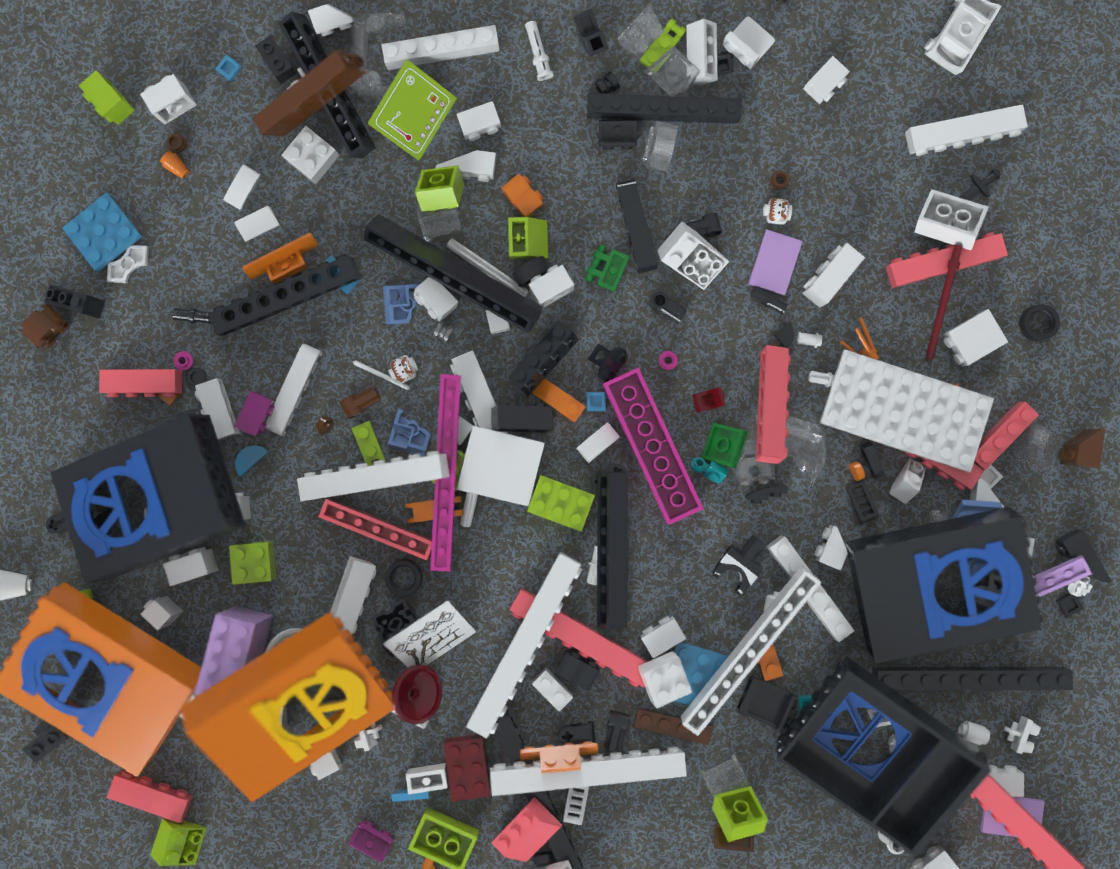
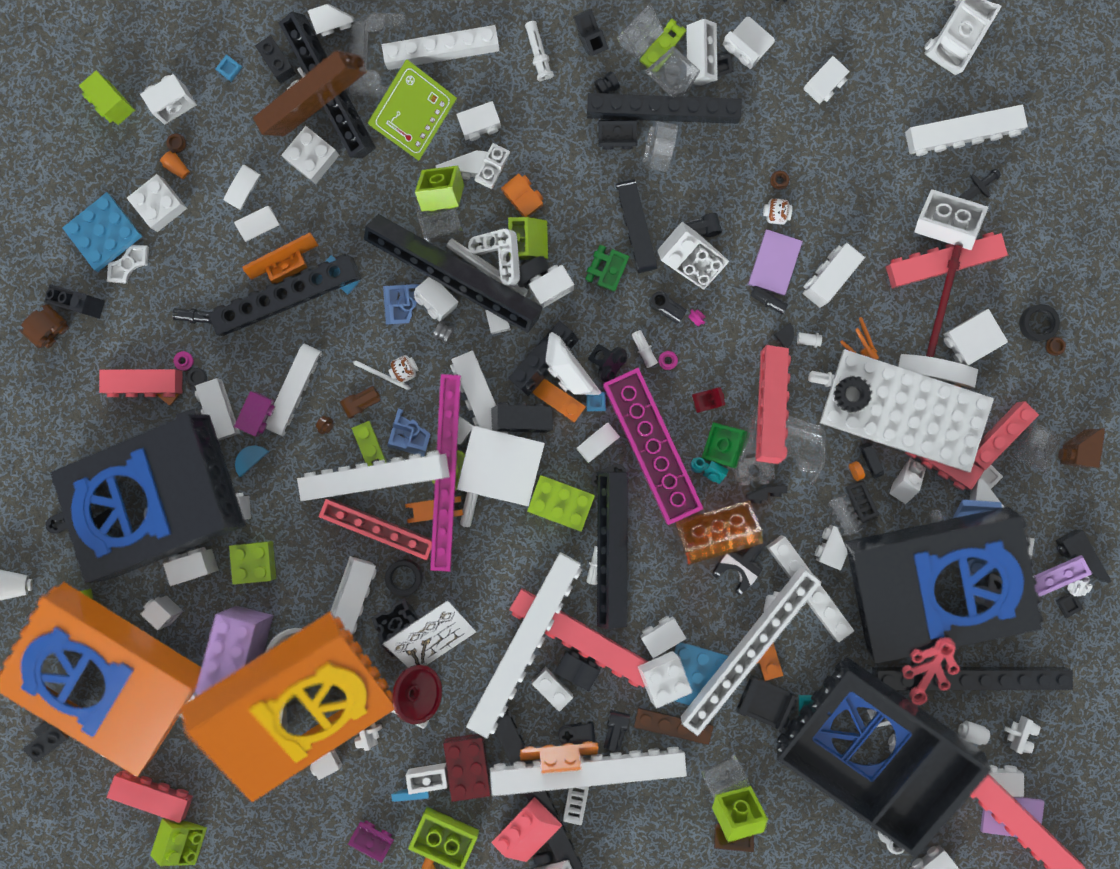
none -> white brick [127,174,187,232]
none -> white beam [468,229,520,286]
none -> white slope [475,143,510,189]
none -> white wedge [545,332,602,395]
none -> white axle [632,330,658,368]
none -> clear orange brick [675,500,763,565]
none -> dark pink plate [688,309,706,327]
none -> clear piece [826,493,864,536]
none -> black tyre [833,376,872,412]
none -> white slope [898,354,978,389]
none -> coral plant [902,638,960,705]
none -> reddish brown plate [1045,337,1066,356]

